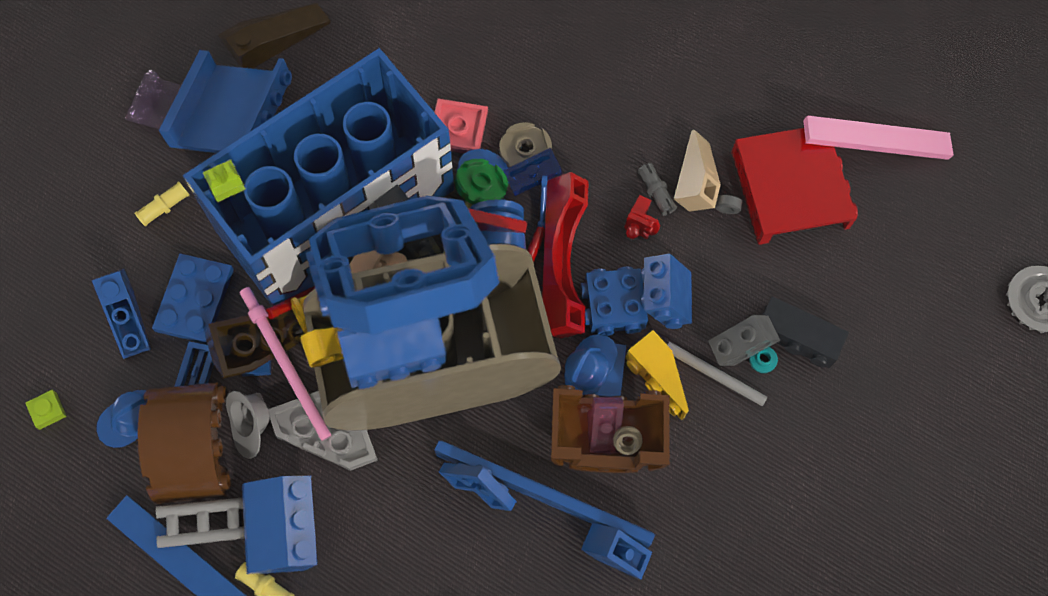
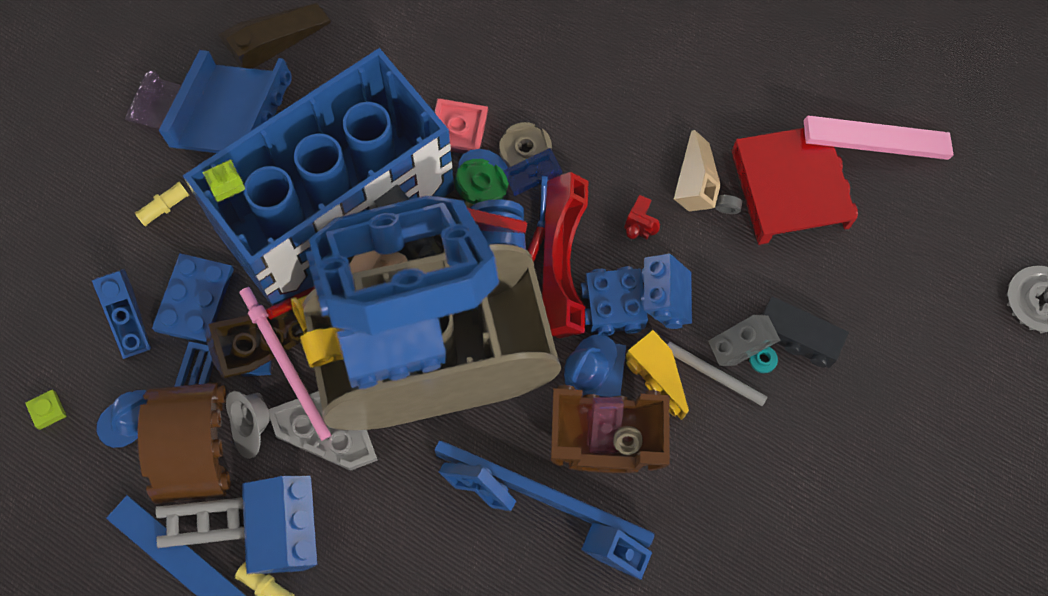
dark grey pin [638,163,677,216] -> none

